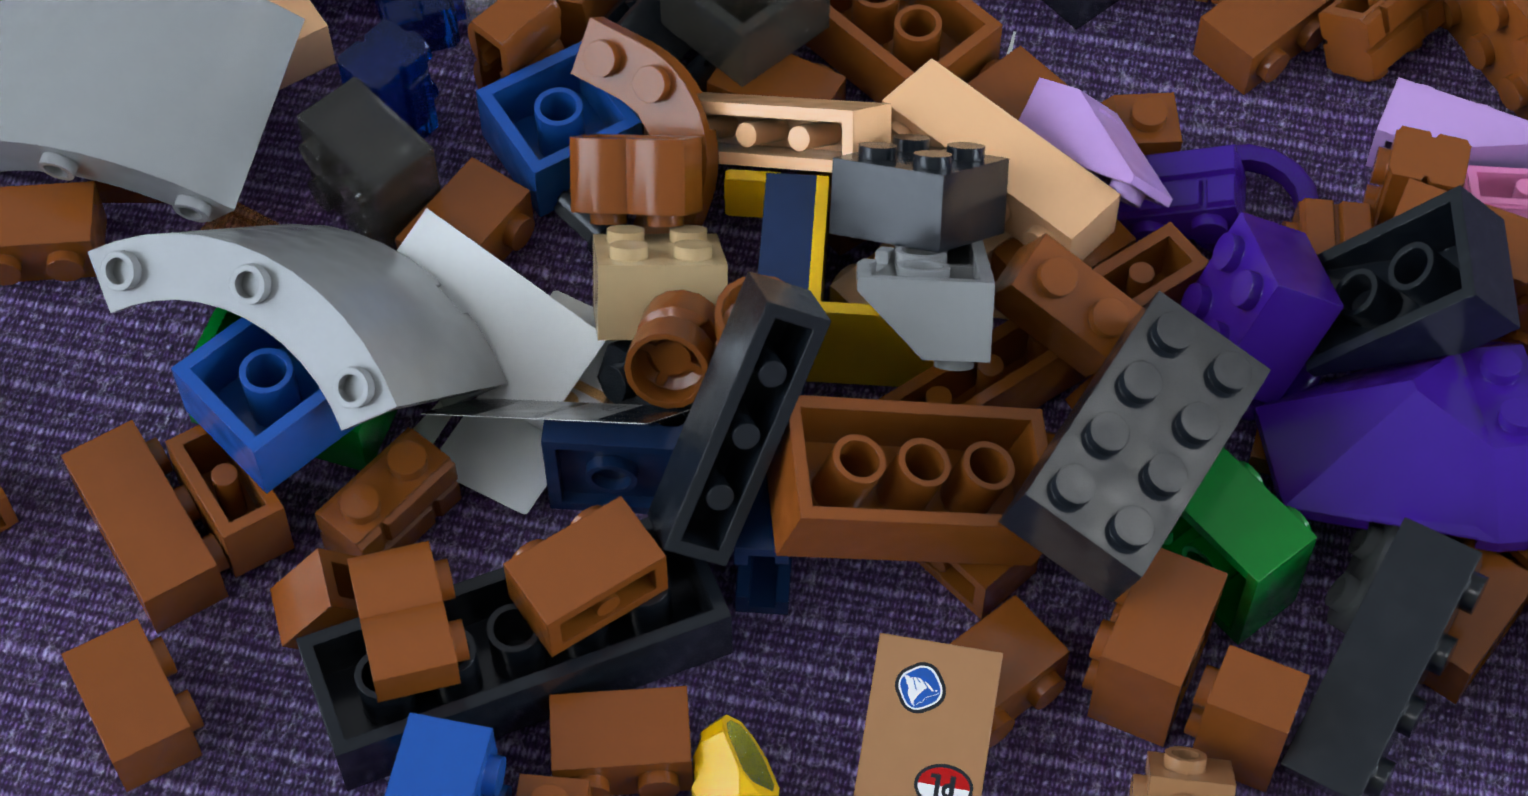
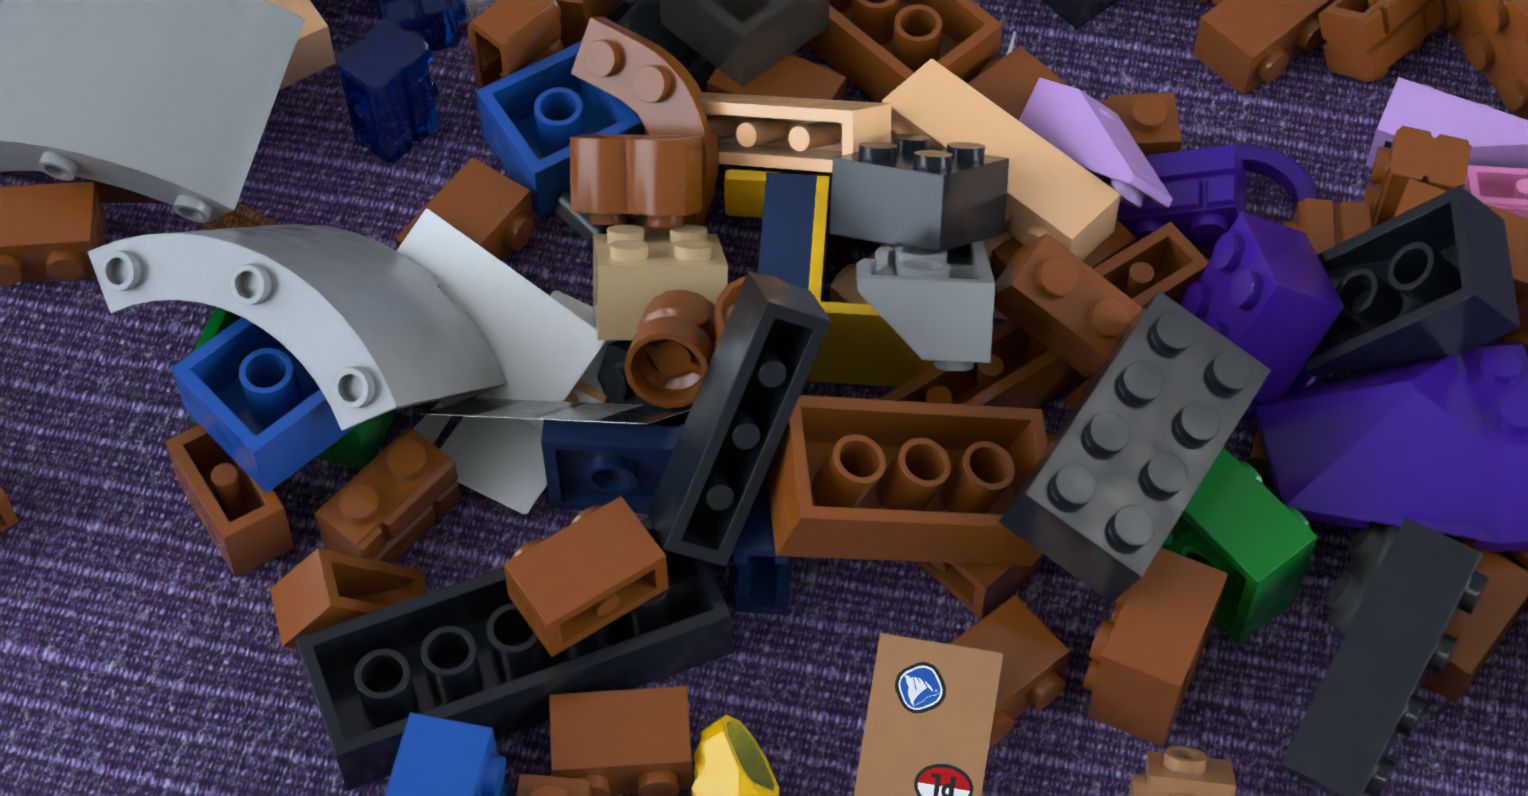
dark orange brick [61,420,230,634] -> none
dark orange brick [61,619,205,792] -> none
clear smoke brick [297,76,441,251] -> none
dark orange brick [347,541,470,703] -> none
dark orange brick [1183,644,1310,793] -> none

